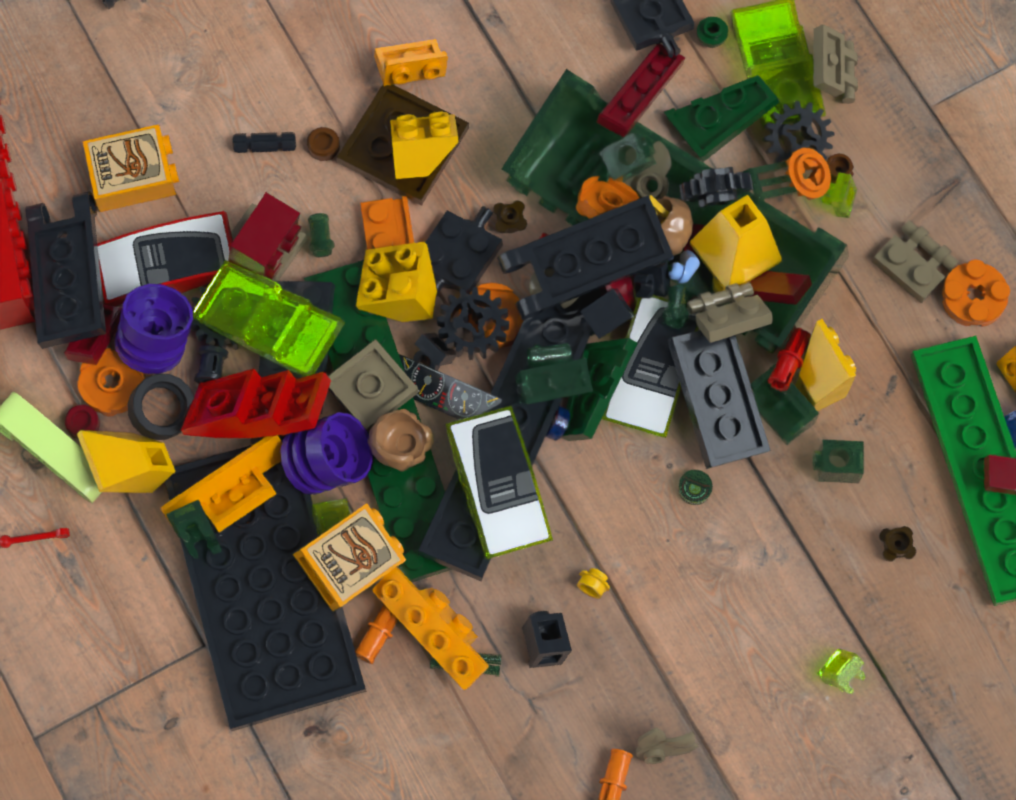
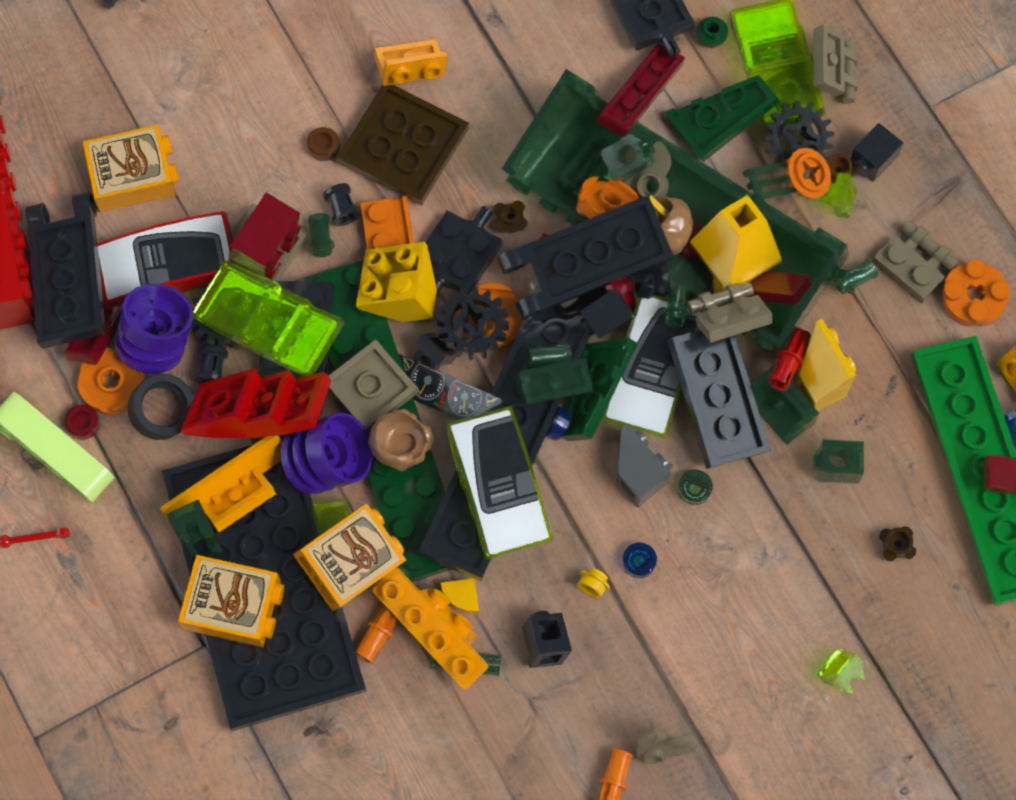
yellow slope [77,430,176,493] -> none
black axle [233,132,296,153] -> none
yellow slope [390,112,458,179] -> none
light blue arm [668,250,700,283] -> none
black gear [679,167,753,208] -> none
none -> brick [178,555,284,647]
none -> black bush [323,183,361,226]
none -> yellow tile [440,578,479,614]
none -> dark grey slope [616,423,671,508]
none -> clear blue tile [622,542,657,579]
none -> clear green pin [834,259,878,294]
none -> black brick [850,123,904,182]

